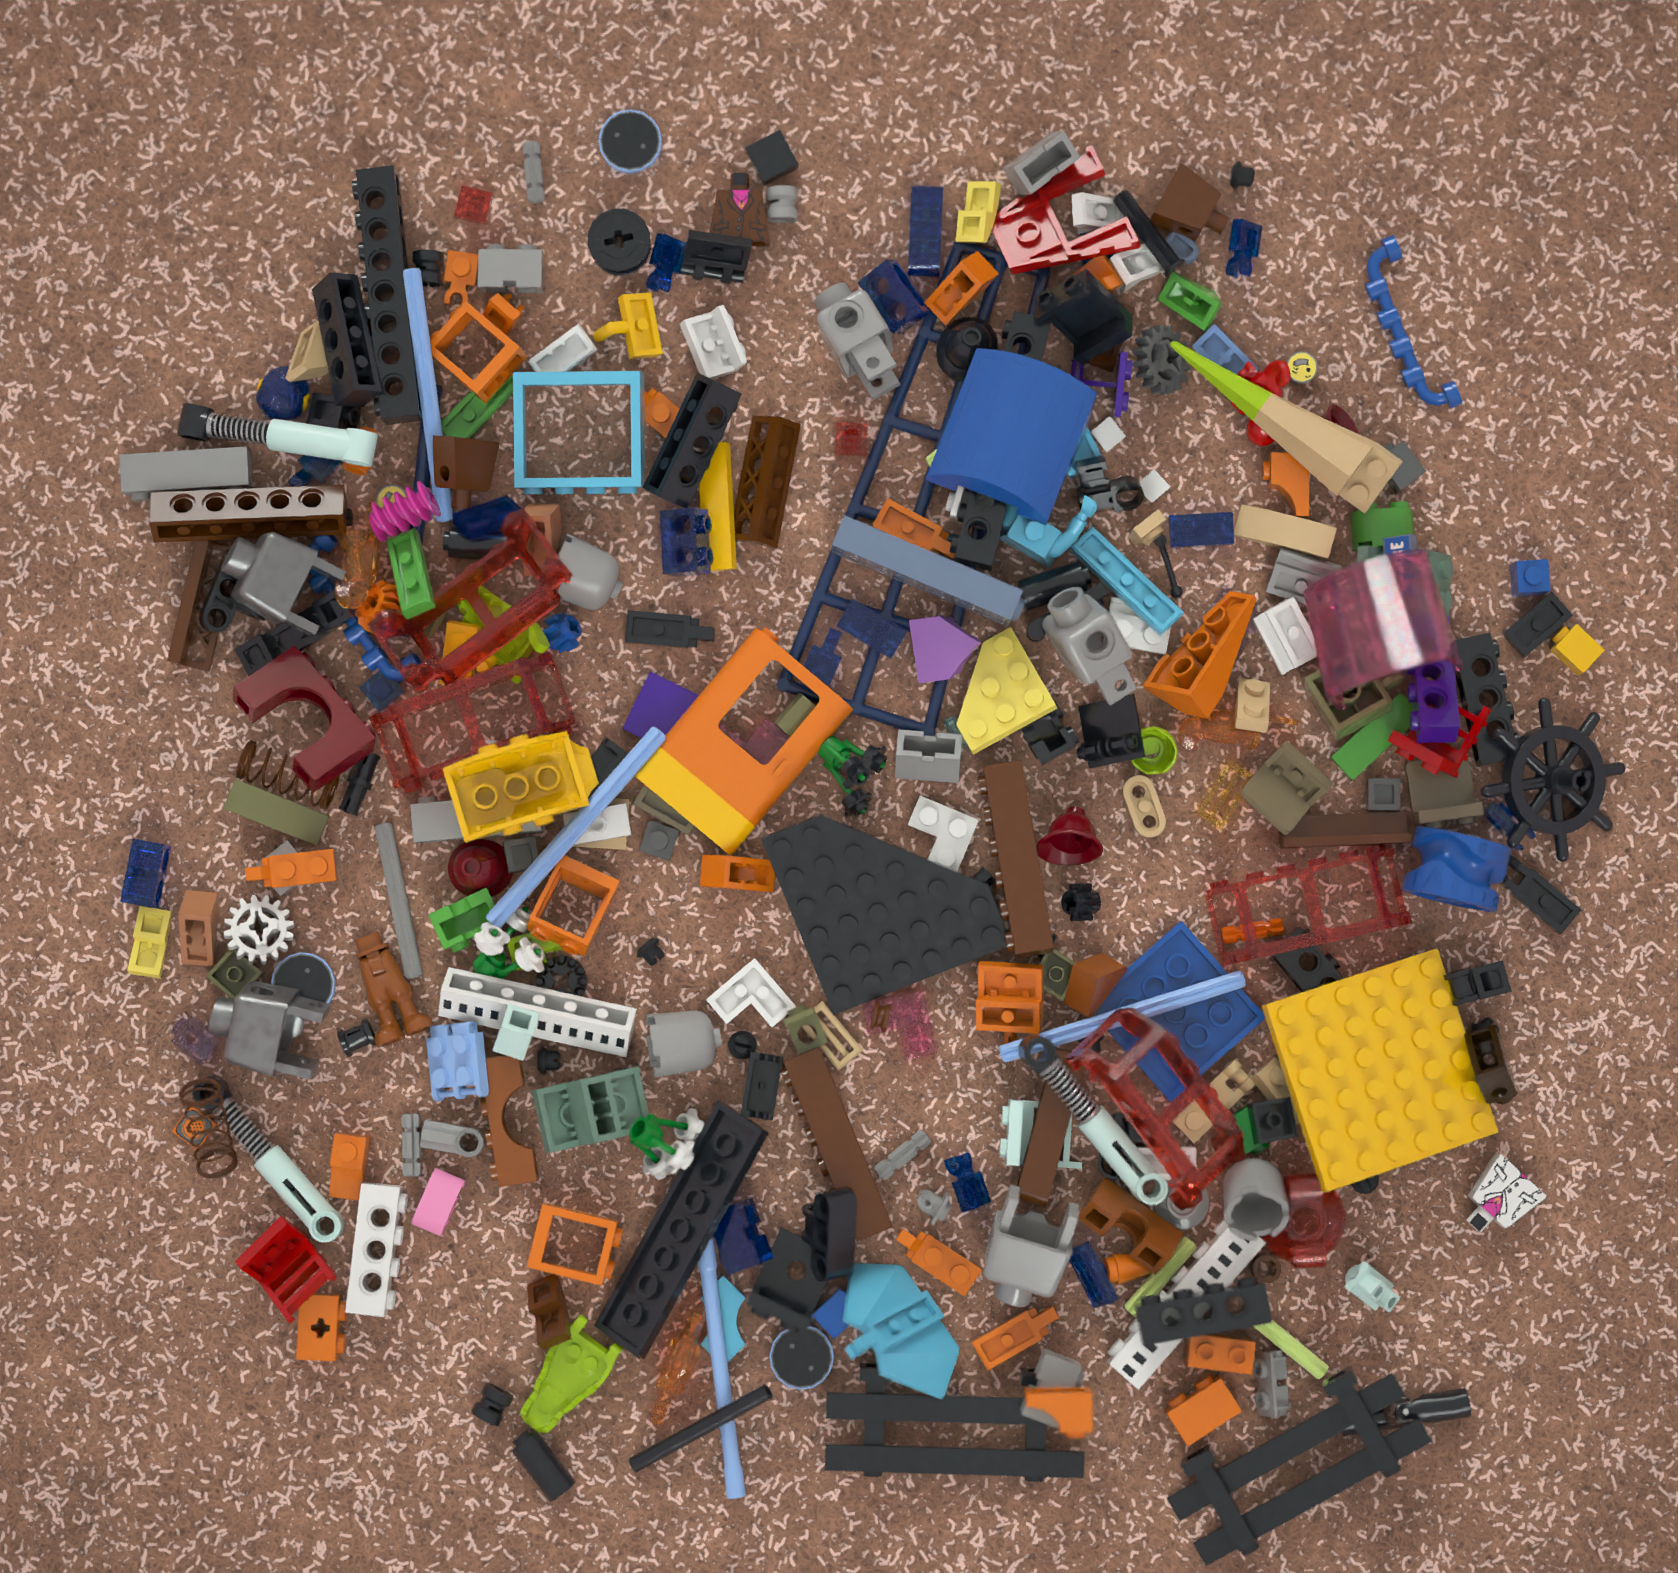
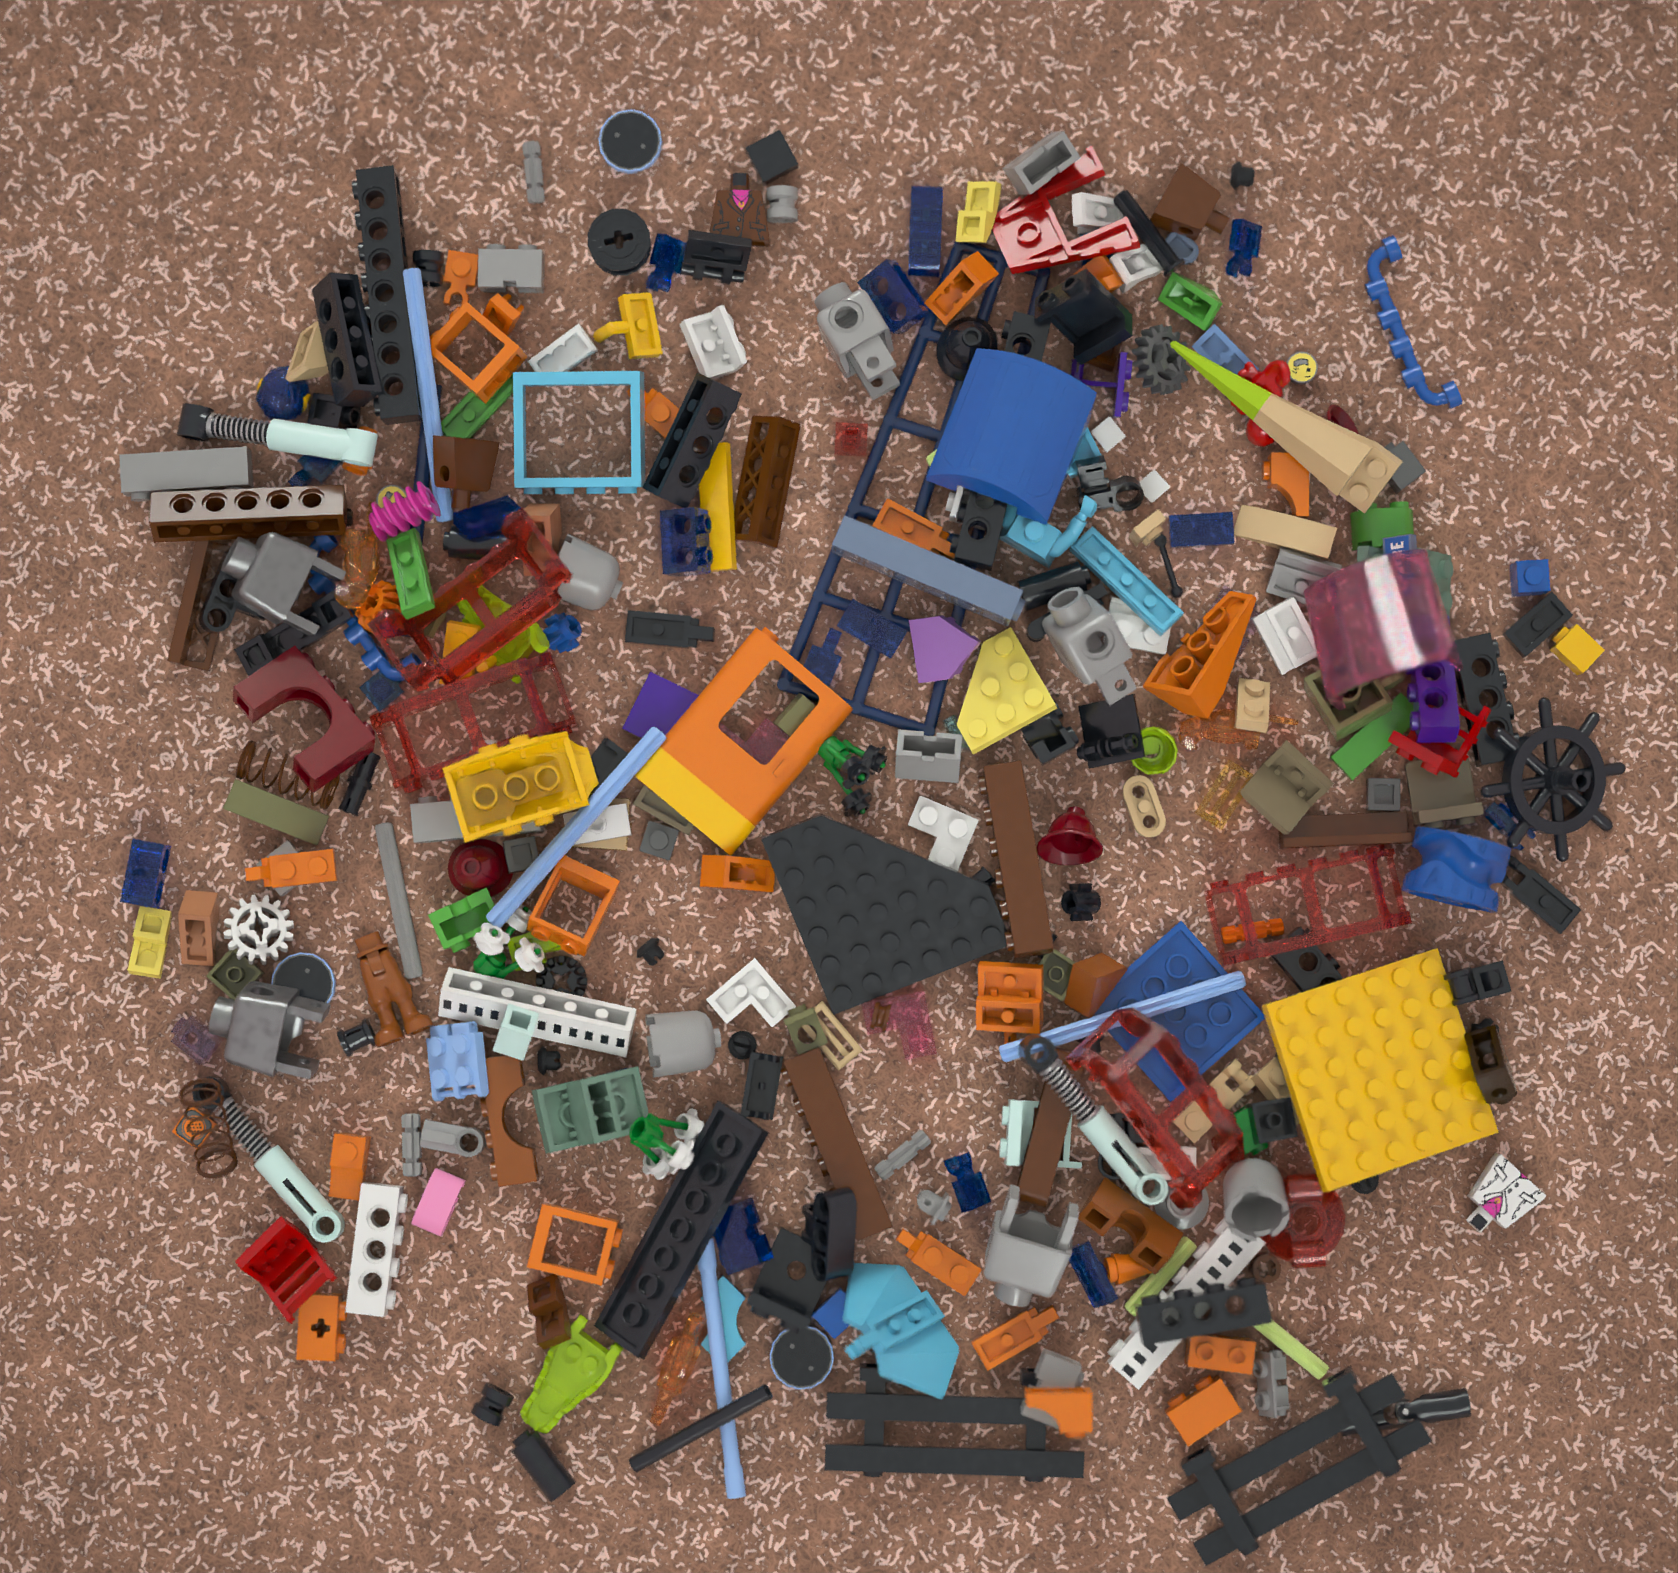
clear red tile [454,185,494,226] -> none
light aqua hips [1344,1261,1400,1312] -> none

